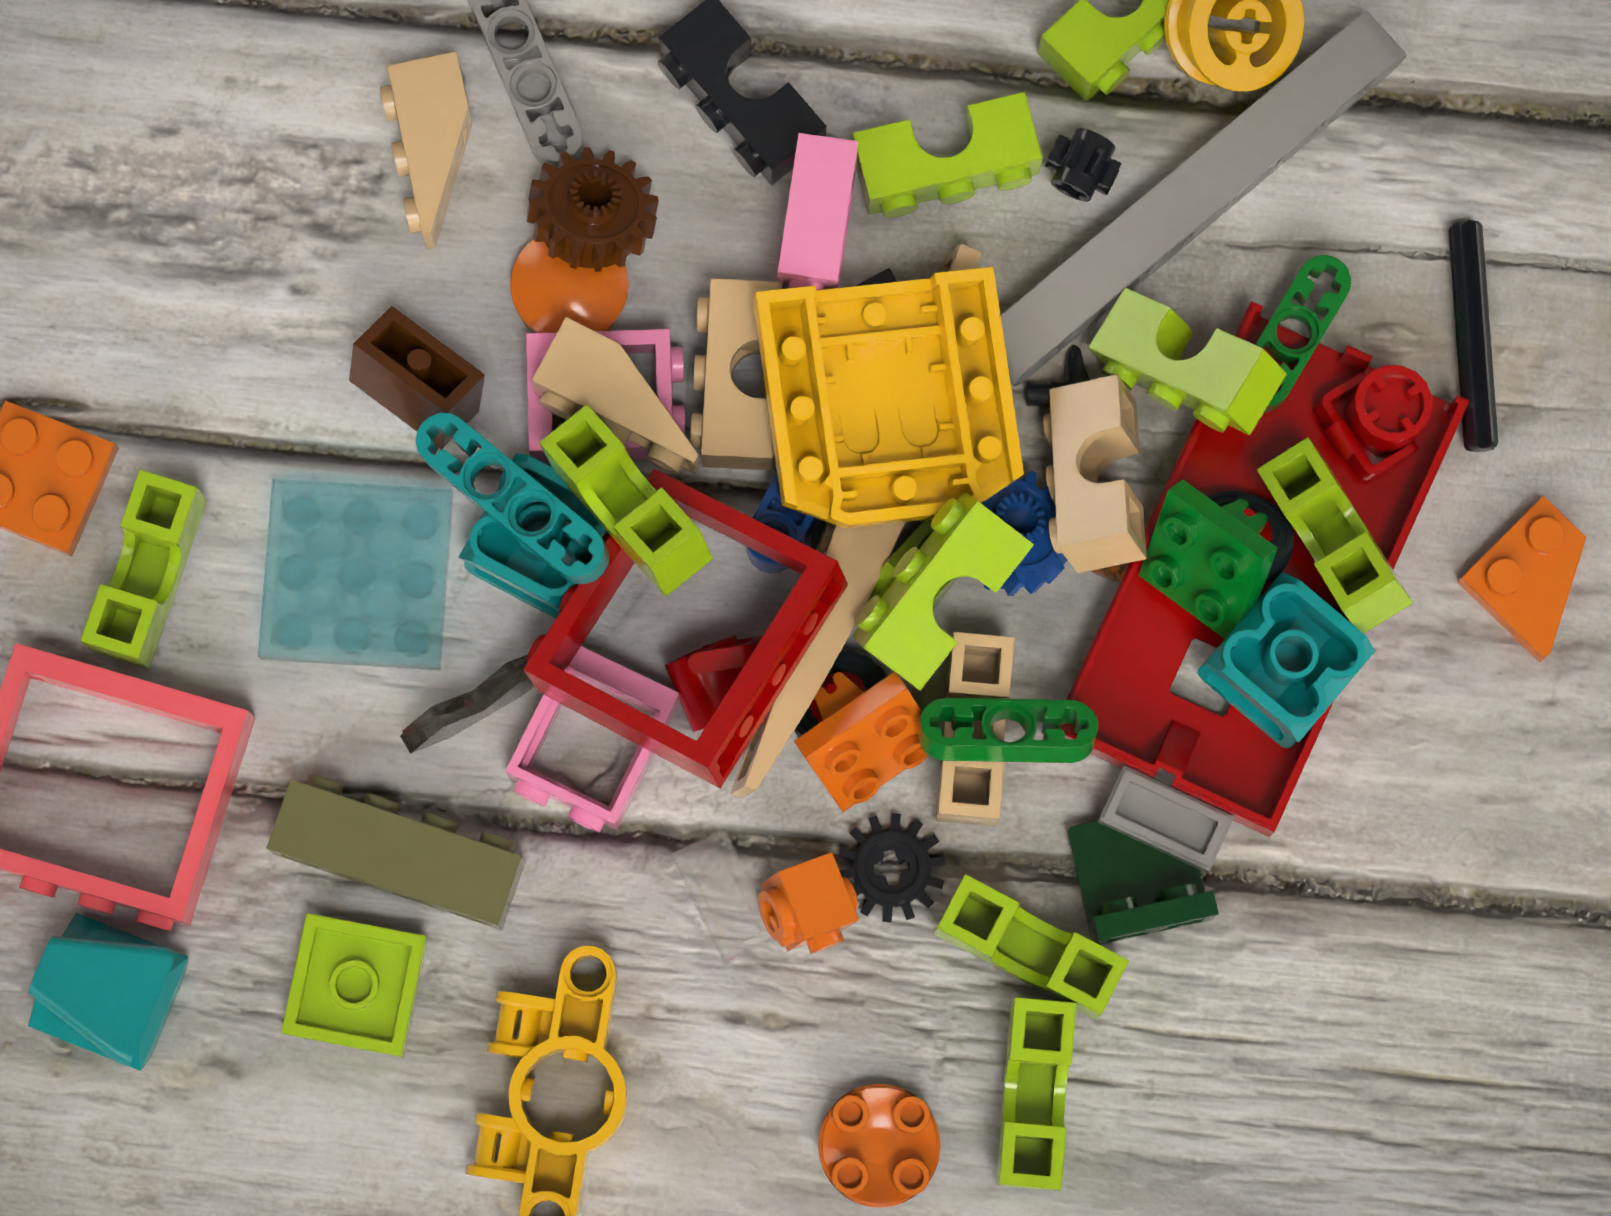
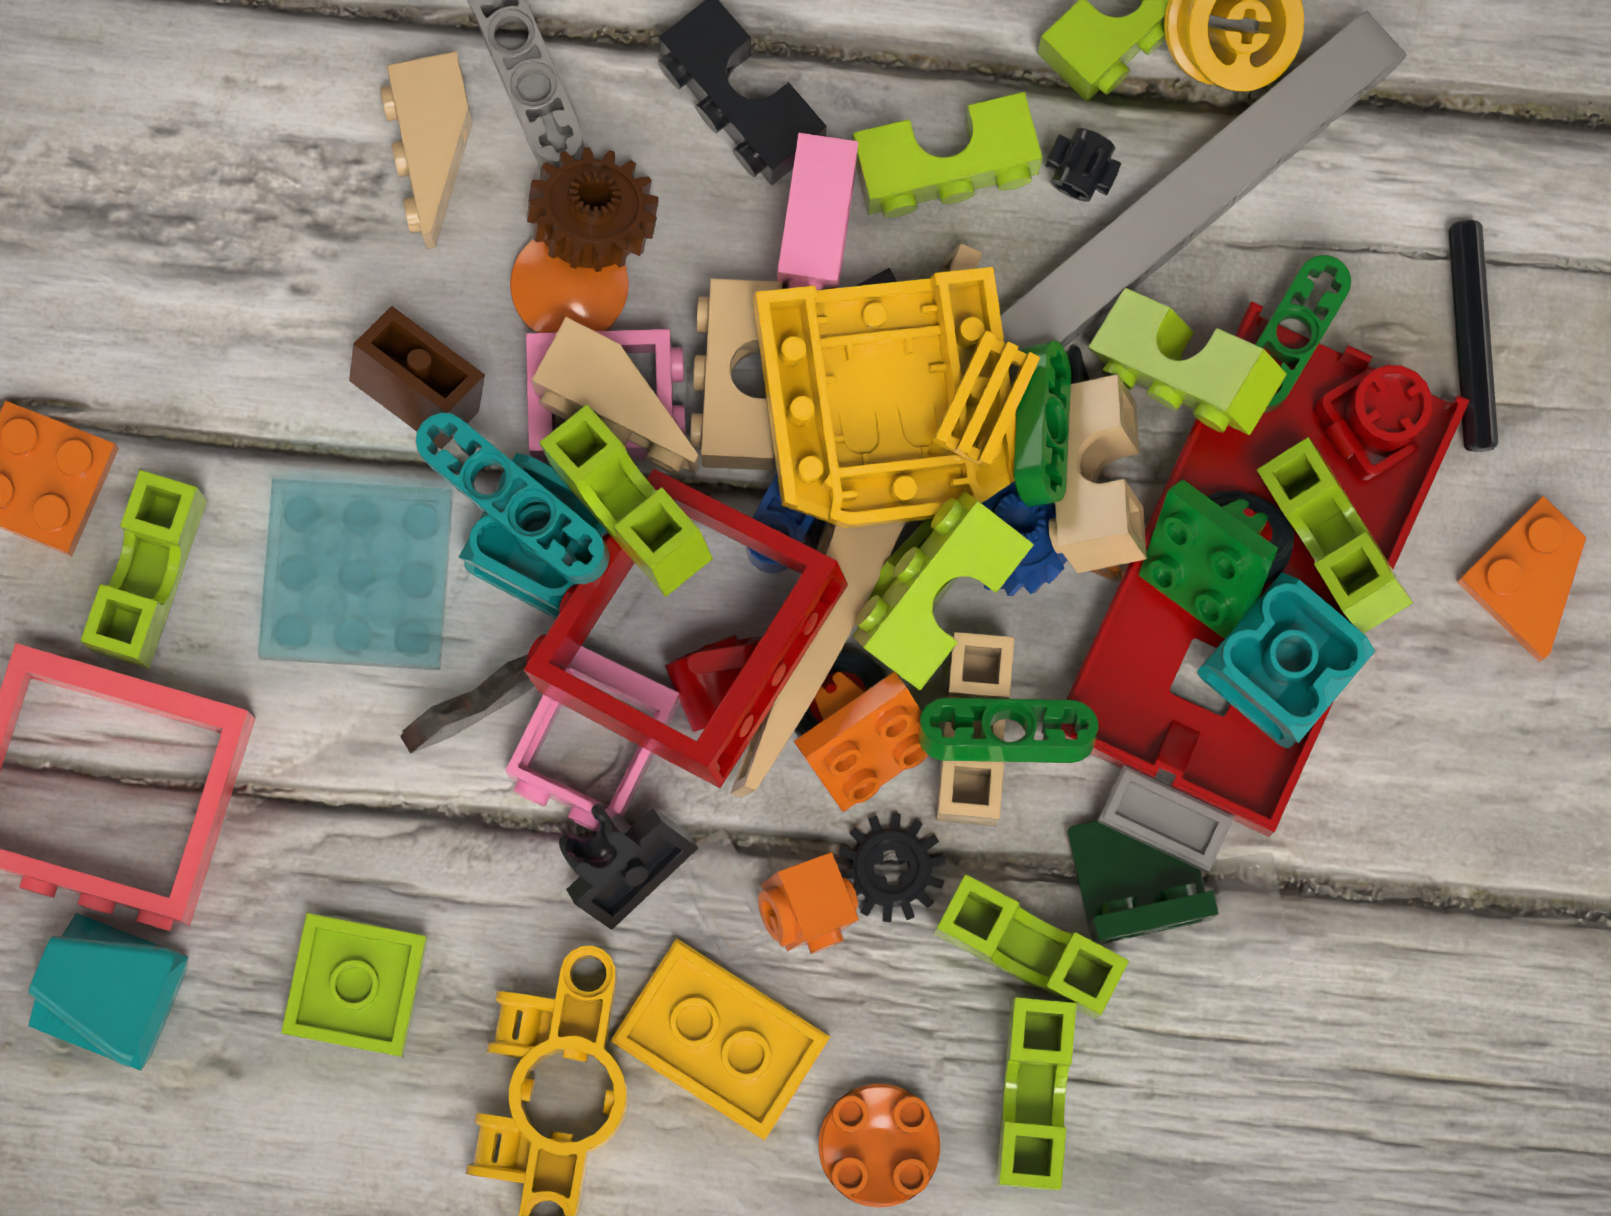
olive brick [266,775,526,930] -> none
none -> black plate [559,803,698,930]
none -> yellow tile [610,938,830,1141]
none -> yellow tile [932,330,1041,468]
none -> green beam [1014,340,1071,507]
none -> clear tile [1211,851,1294,982]

